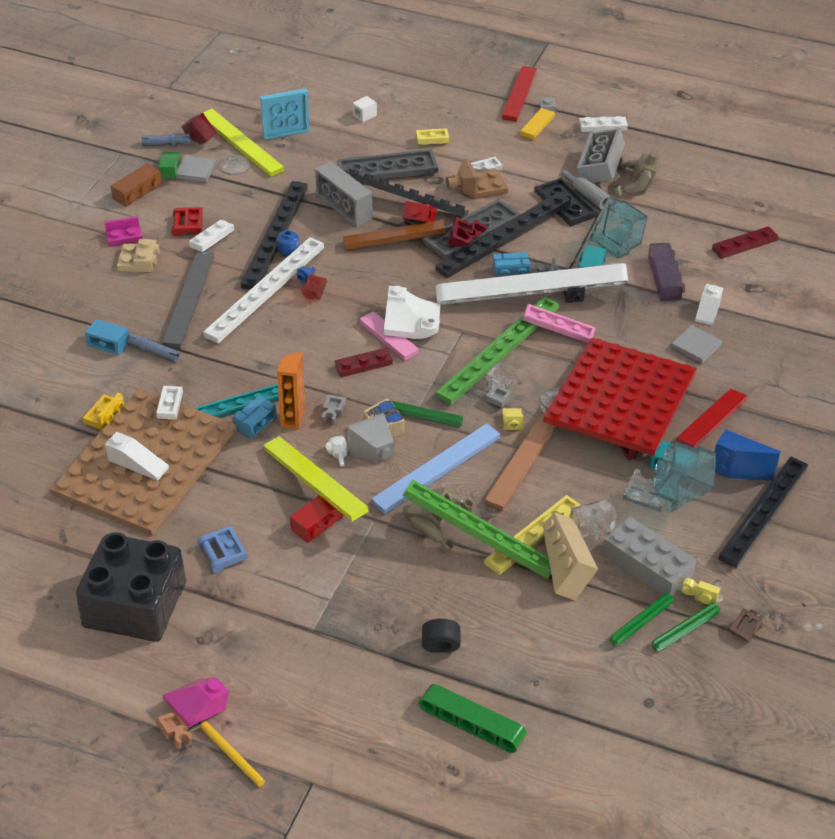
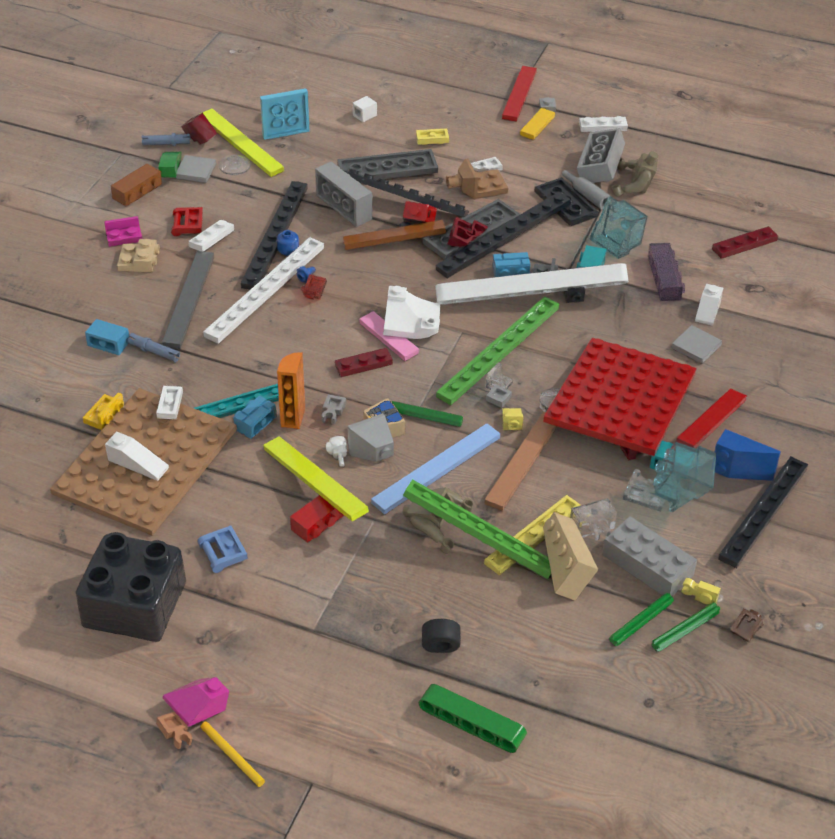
bright pink tile [522,304,596,343] -> none

